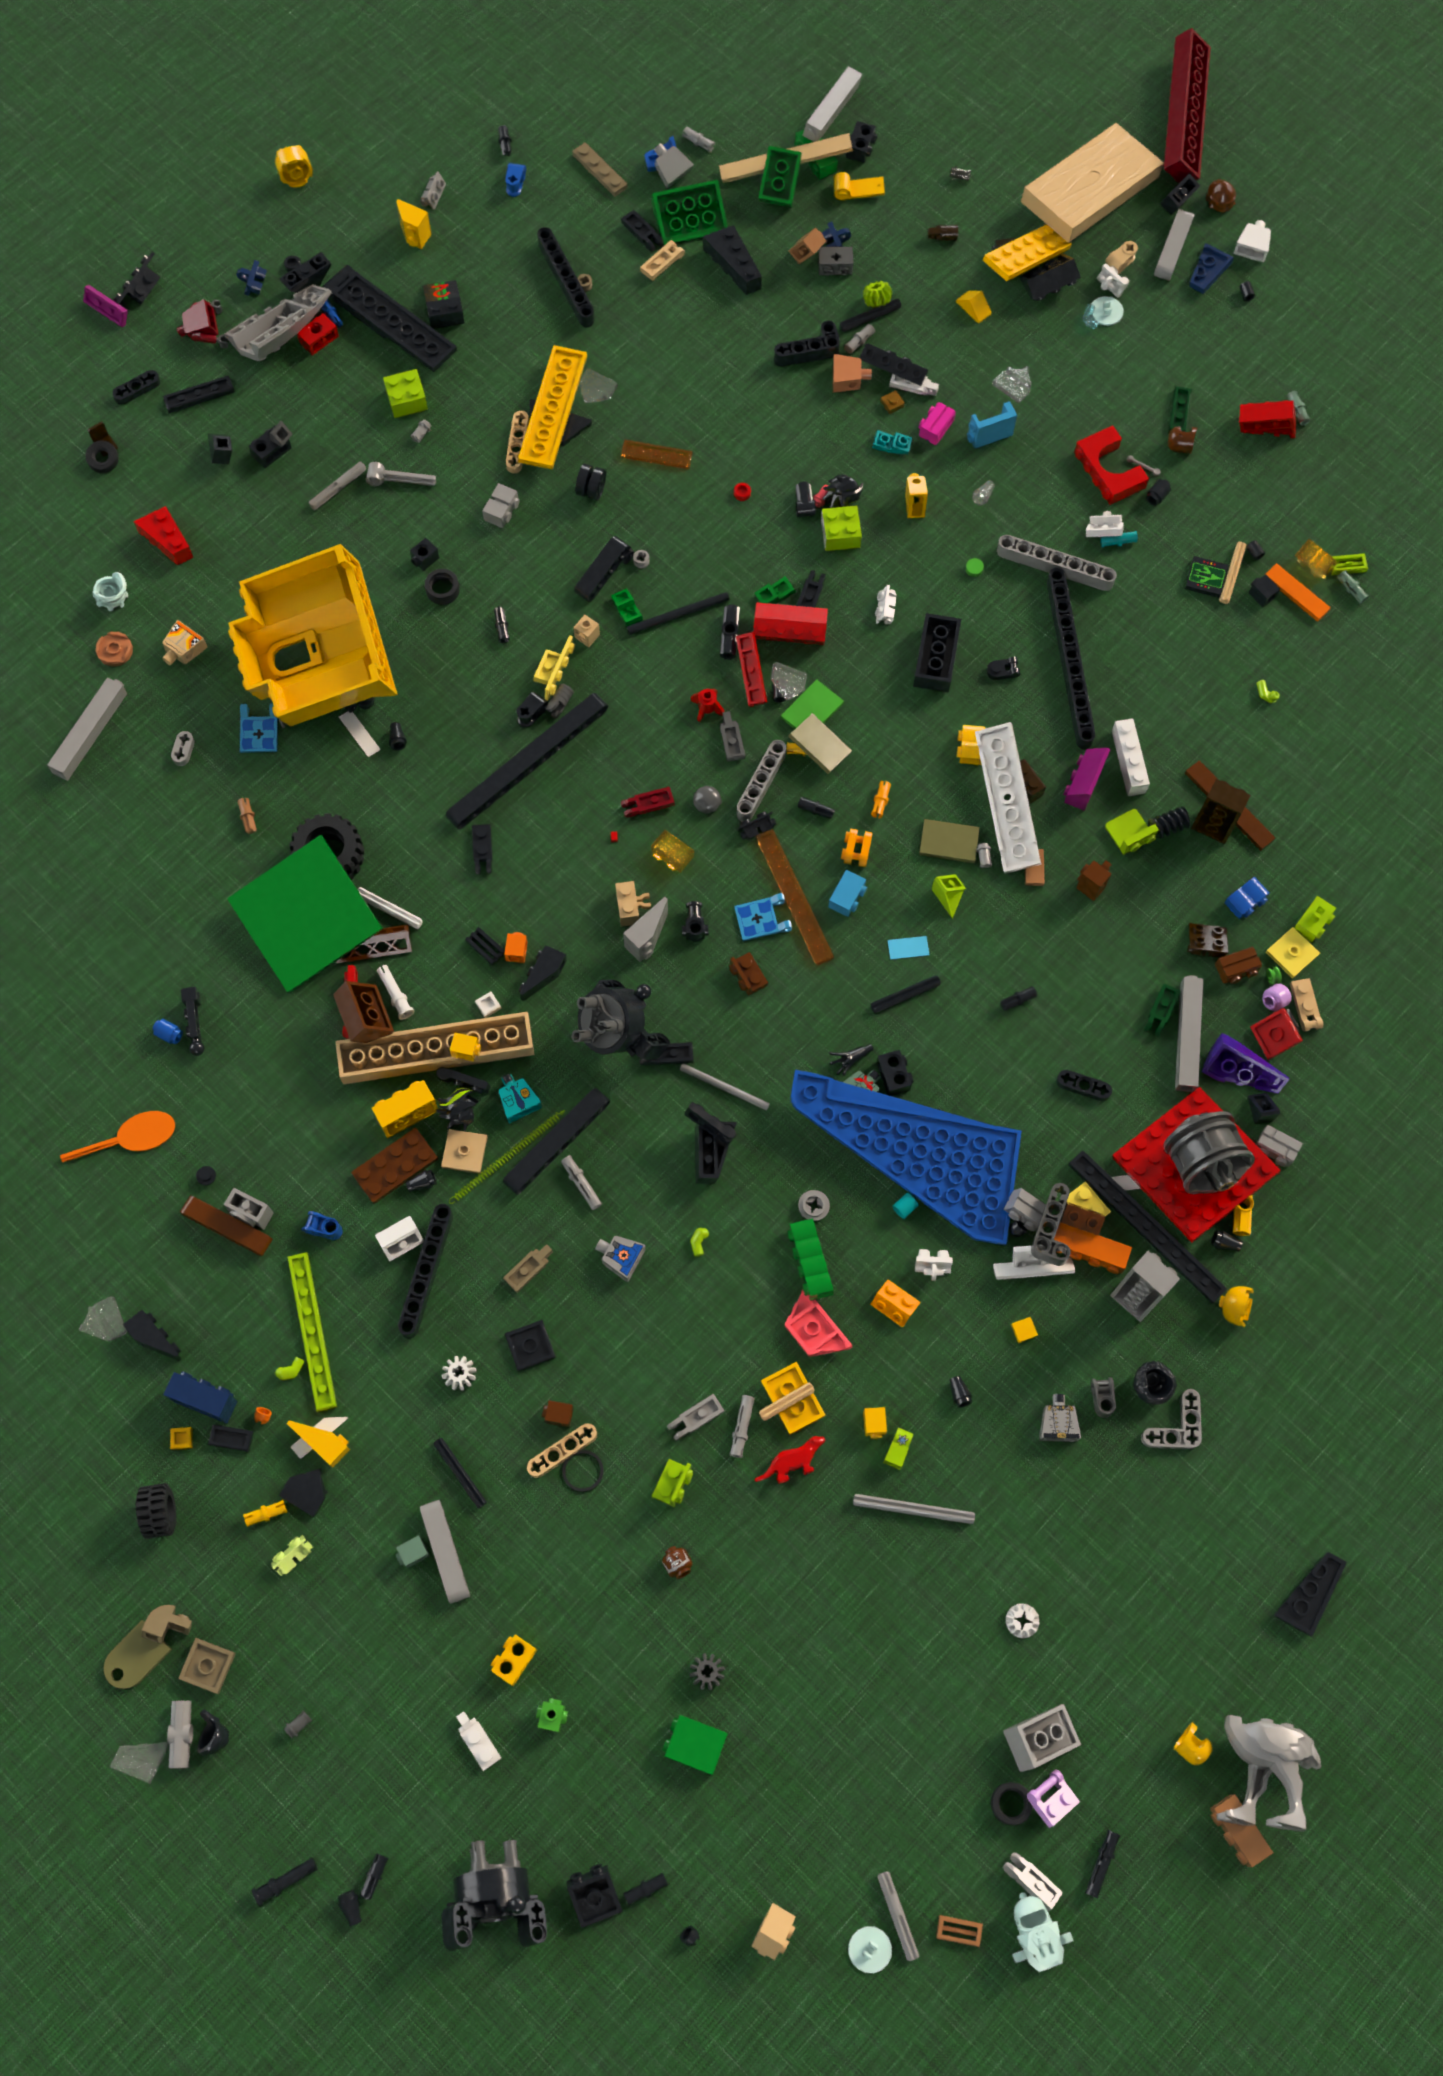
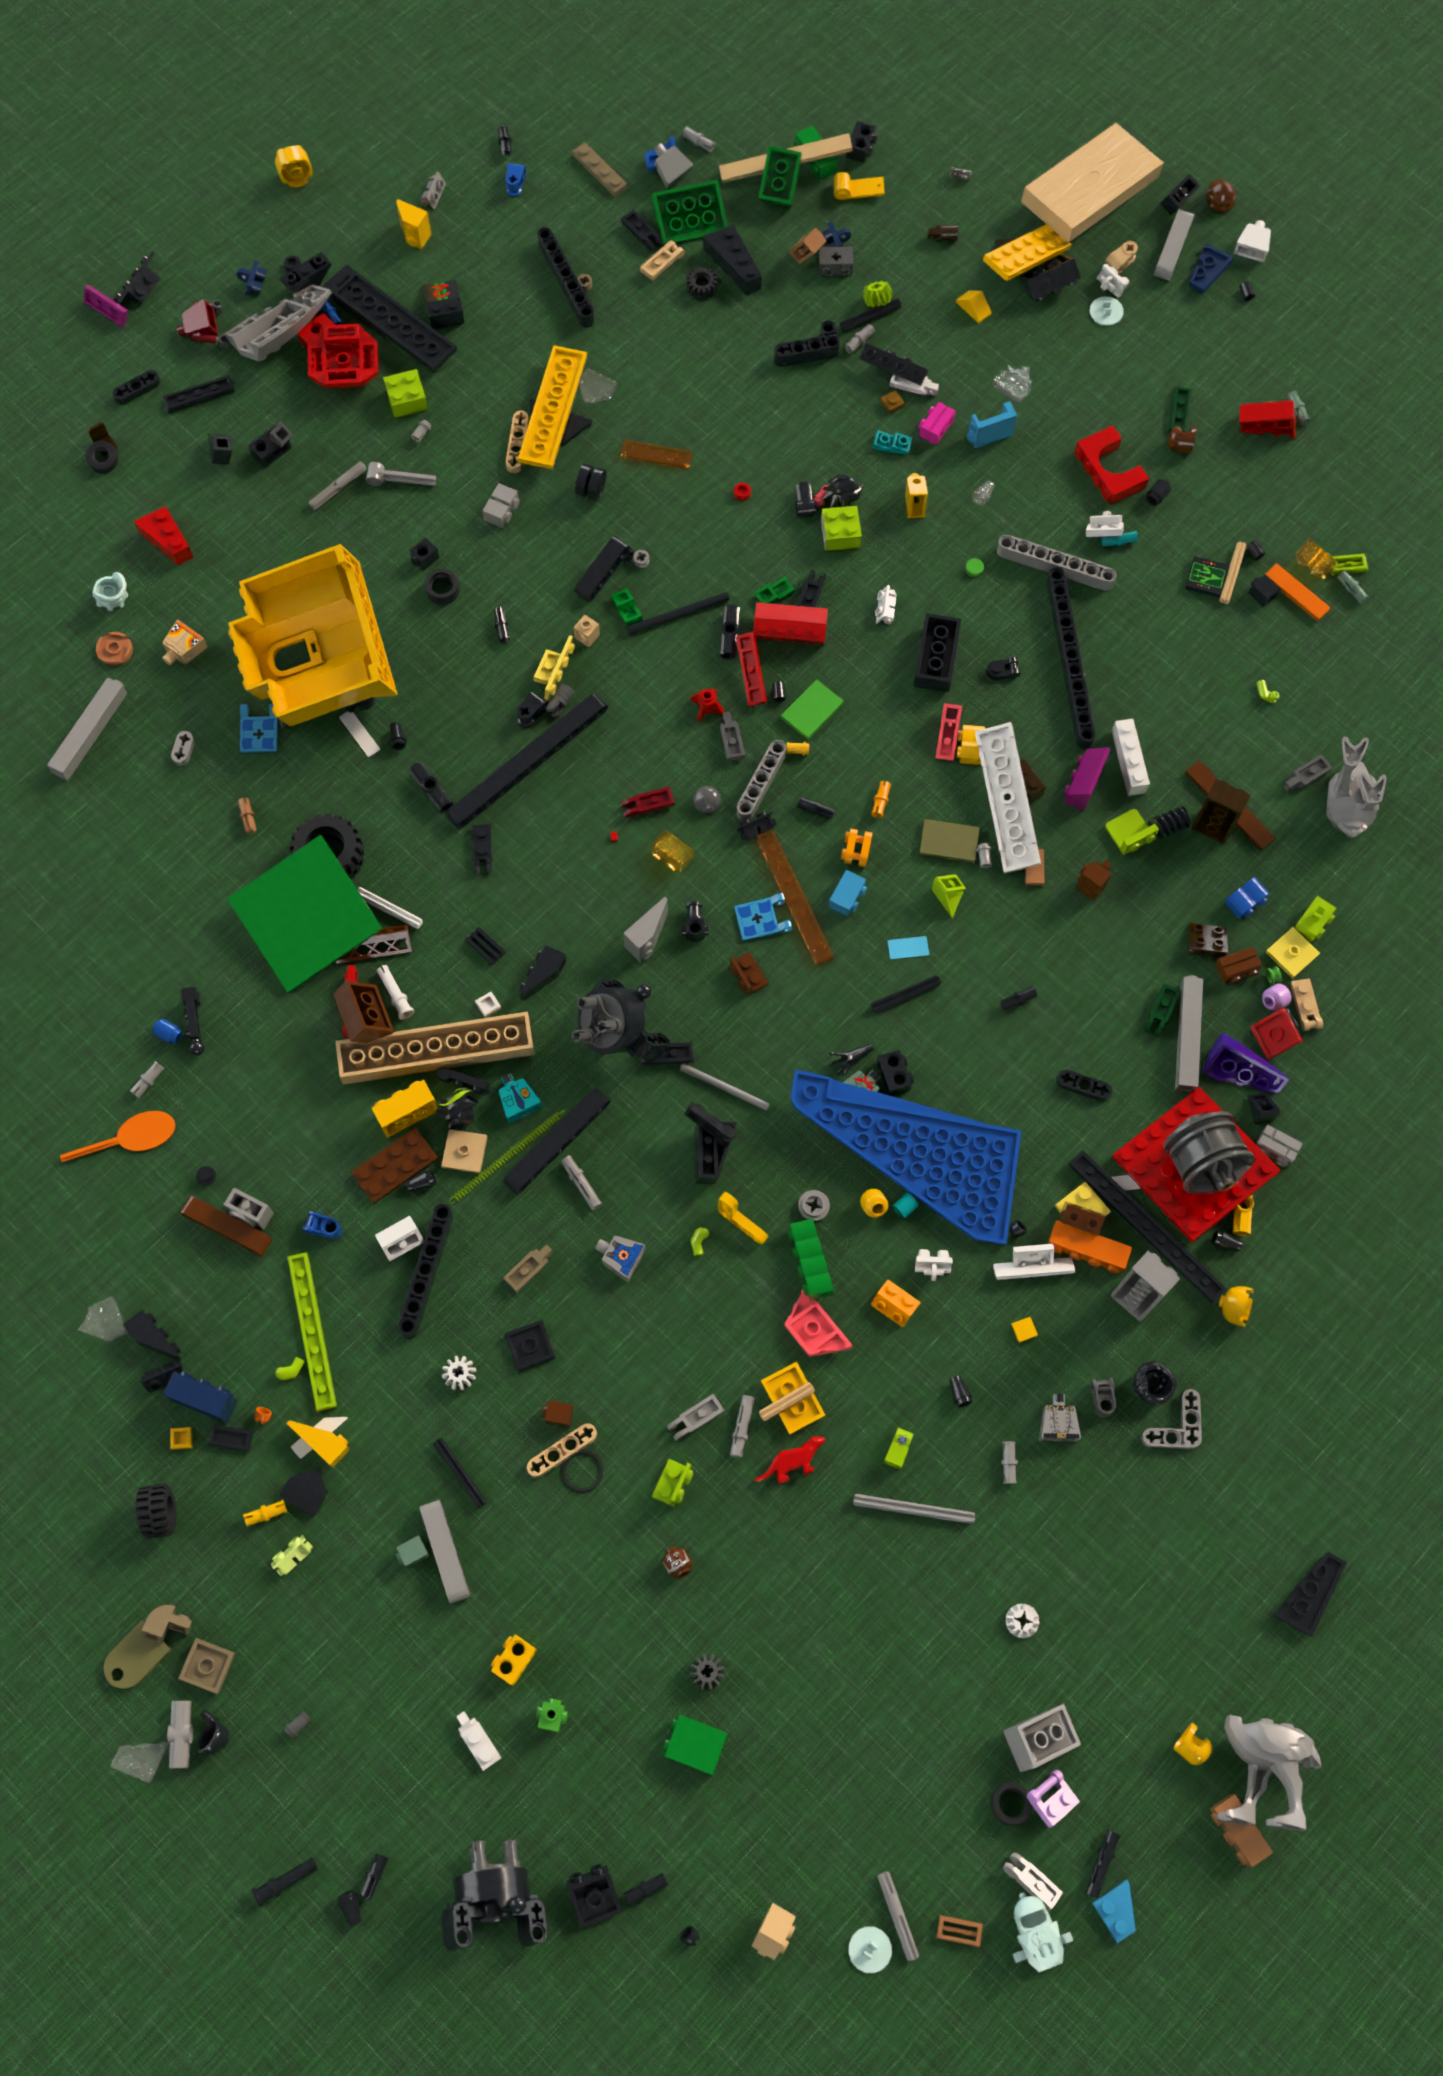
yellow brick [450,1032,481,1062] -> none
orange brick [504,932,528,963] -> none
tan brick [615,881,651,927] -> none
clear slope [771,662,807,701] -> none
tile [788,713,852,774] -> none
brick [803,66,863,142] -> none
nougat torso [833,354,871,392] -> none
yellow brick [863,1407,887,1439] -> none
light grey brick [1004,1188,1052,1231] -> none
dark grey beam [1031,1183,1071,1266] -> none
clear light blue arm [1083,304,1098,329] -> none
light grey hinge [1127,455,1160,476] -> none
dark red brick [1164,28,1211,183] -> none
none -> light grey pin [130,1061,165,1098]
none -> black hinge [141,1360,184,1393]
none -> red piece [308,324,379,389]
none -> black piece [408,762,453,813]
none -> black tyre [687,266,717,300]
none -> yellow beam [718,1192,768,1245]
none -> yellow head [860,1189,888,1218]
none -> coral slope [936,703,962,761]
none -> light grey pin [1001,1441,1018,1484]
none -> dark azure wing [1092,1880,1136,1943]
none -> dark grey hinge [1283,754,1333,792]
none -> light grey animal [1327,737,1386,838]

